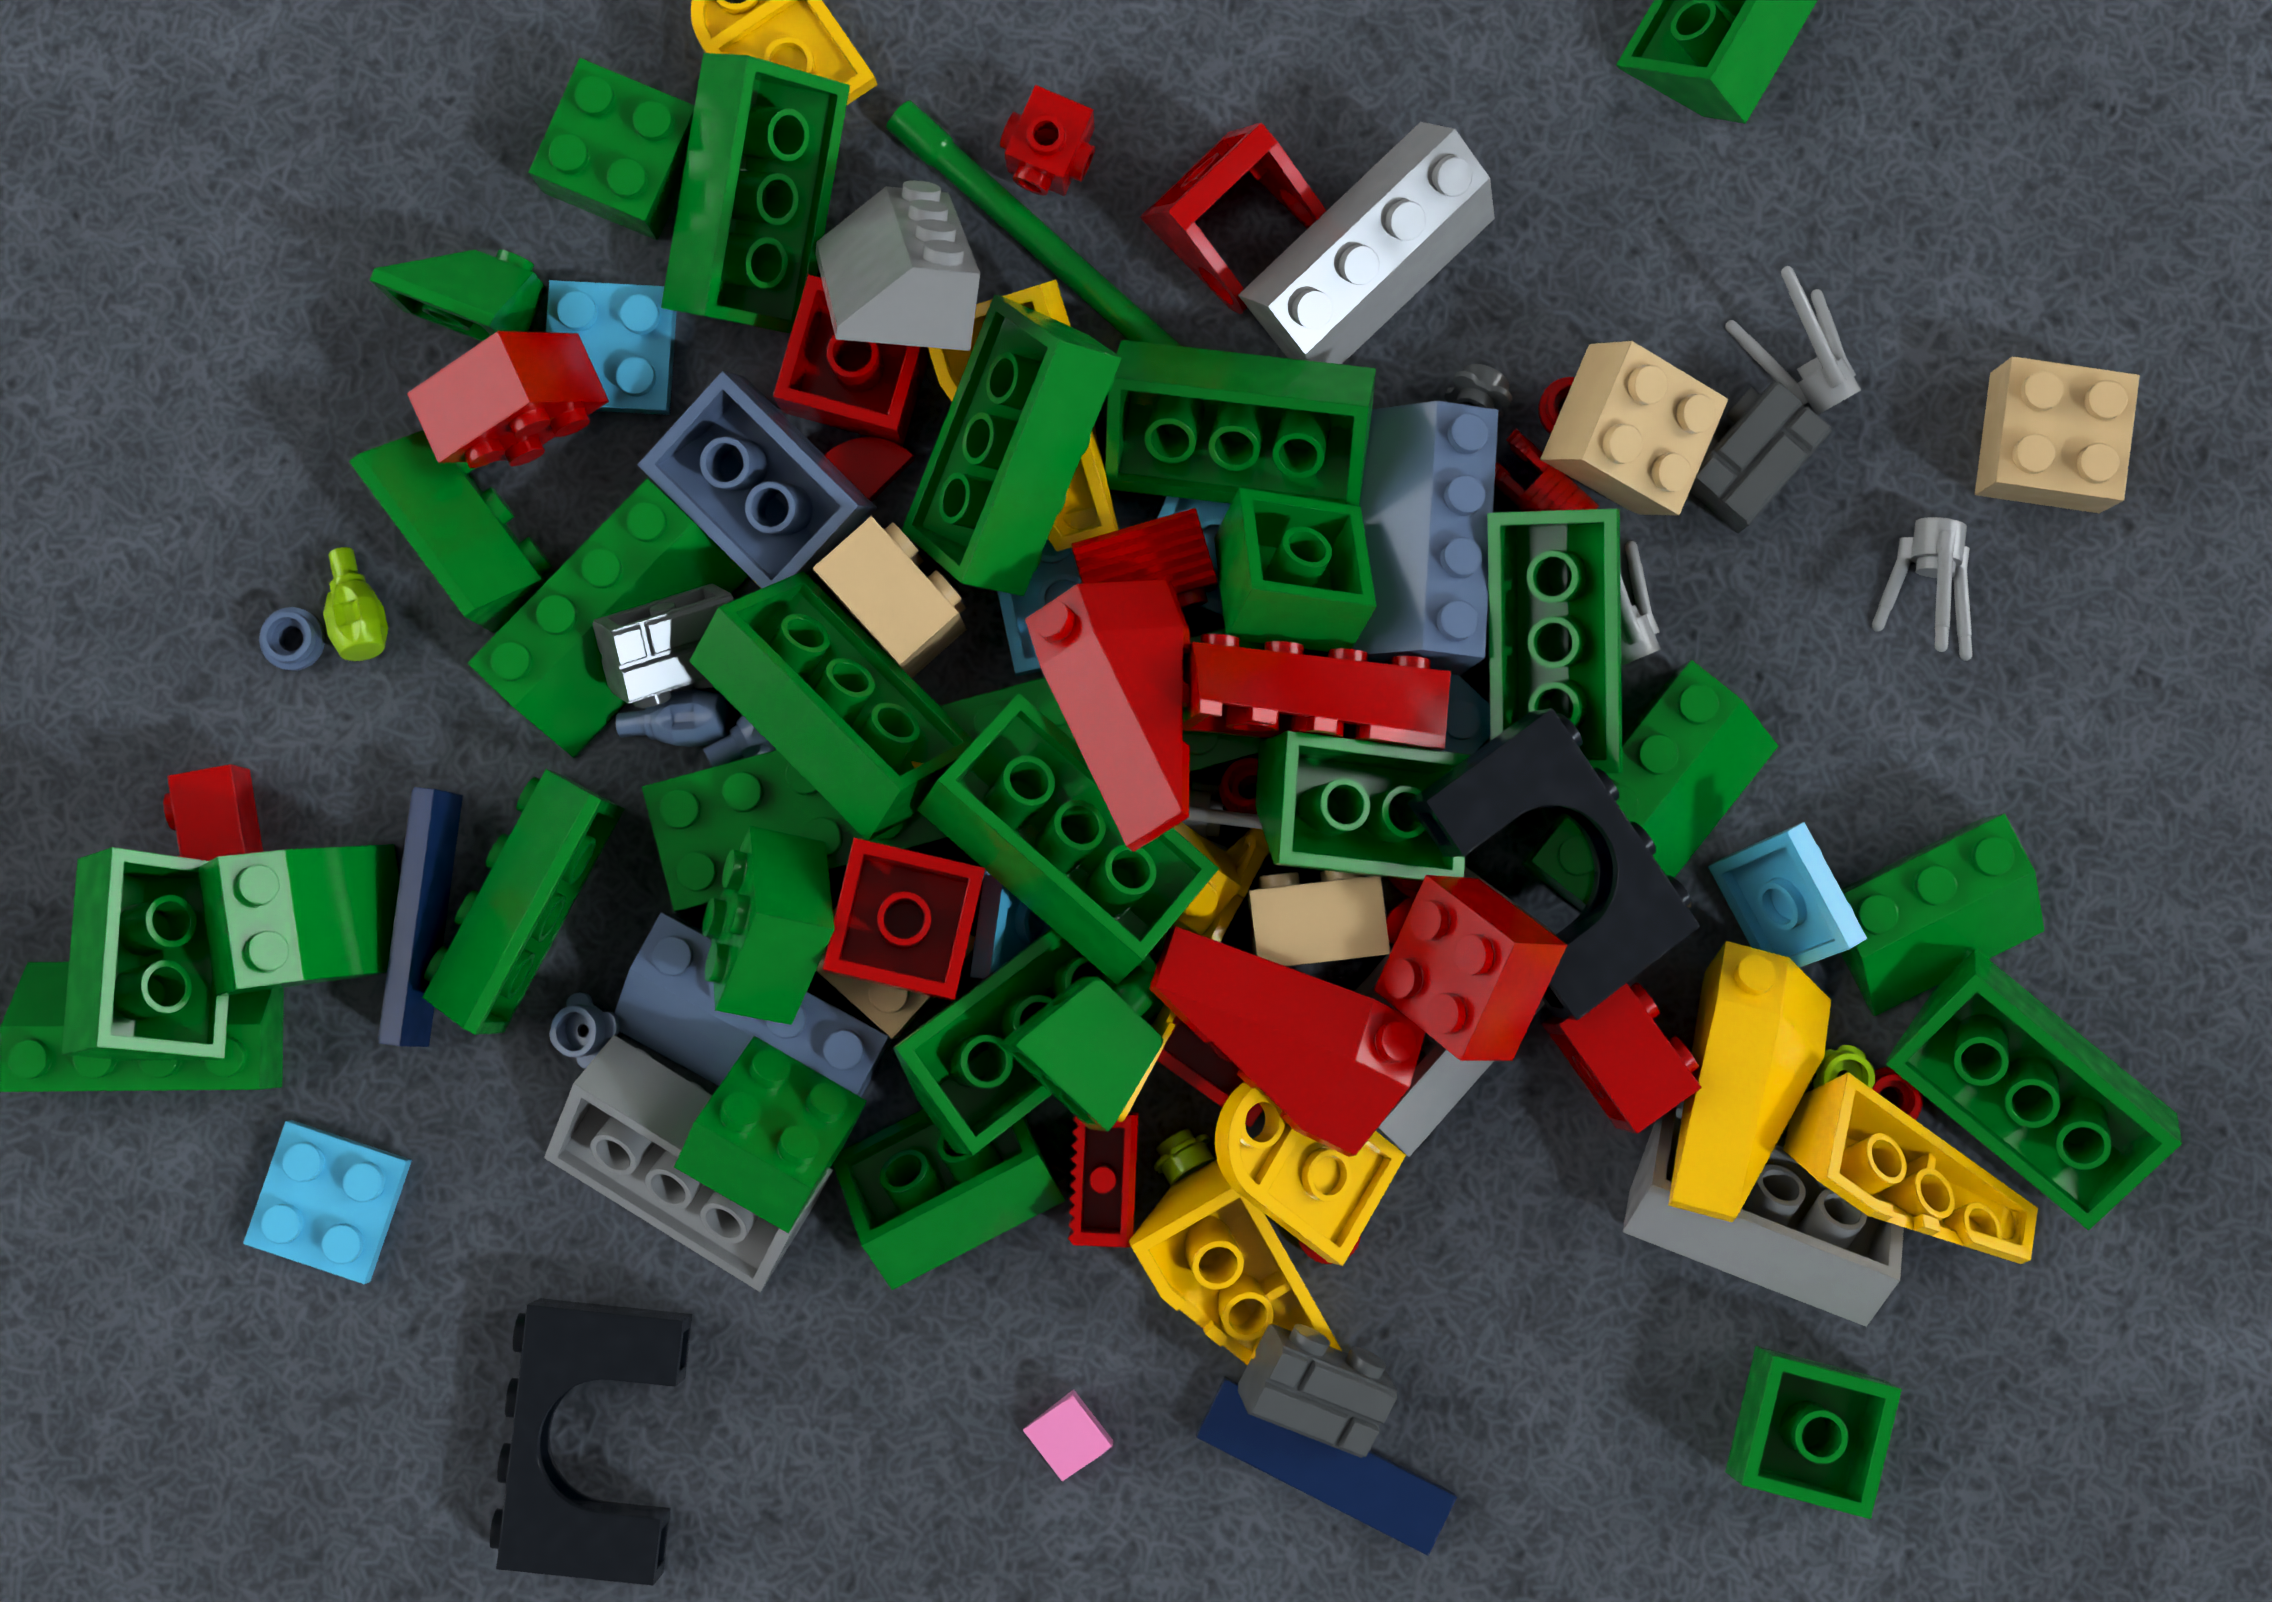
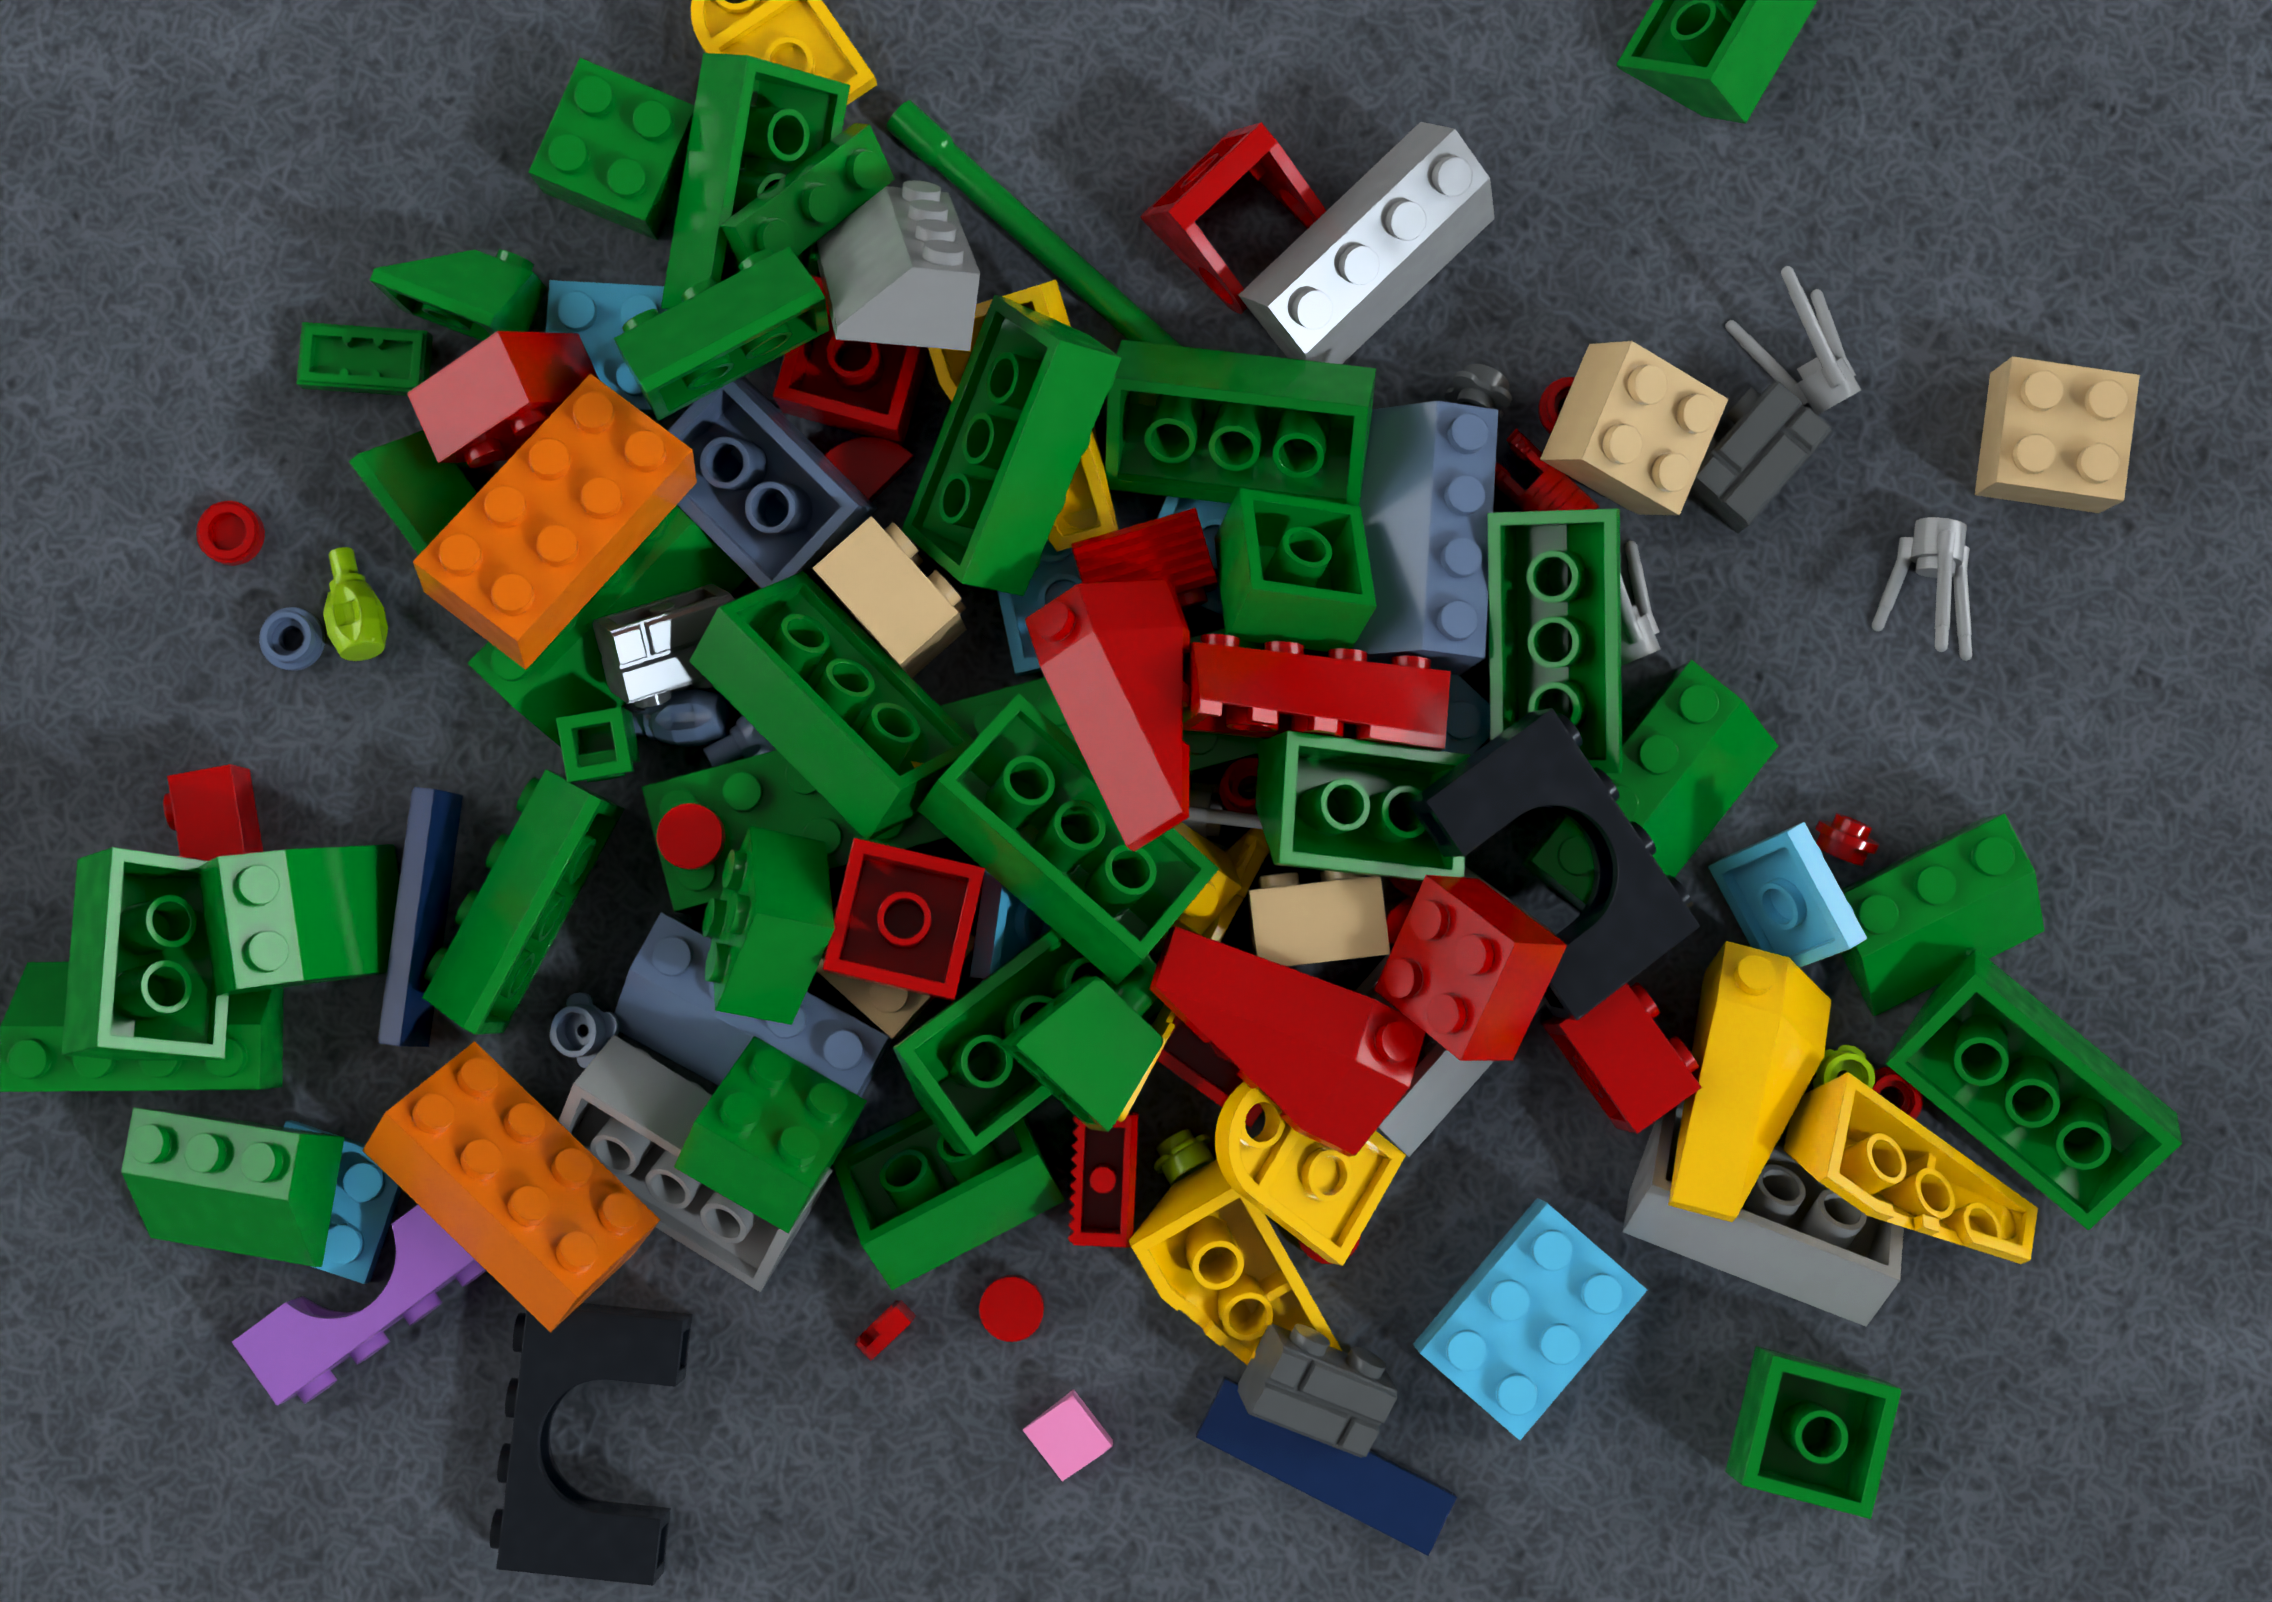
red brick [1000,85,1096,197] -> none
none -> green slope [121,1107,345,1267]
none -> red tile [196,501,265,566]
none -> medium lavender arch [232,1205,486,1405]
none -> green plate [296,322,433,396]
none -> orange brick [362,1041,660,1333]
none -> orange brick [413,373,697,670]
none -> green brick [556,707,641,783]
none -> green slope [614,246,829,421]
none -> red tile [657,803,726,870]
none -> green plate [720,123,895,264]
none -> red tile [855,1300,916,1361]
none -> red tile [979,1275,1044,1342]
none -> medium azure brick [1413,1198,1647,1440]
none -> red plate [1815,813,1879,866]

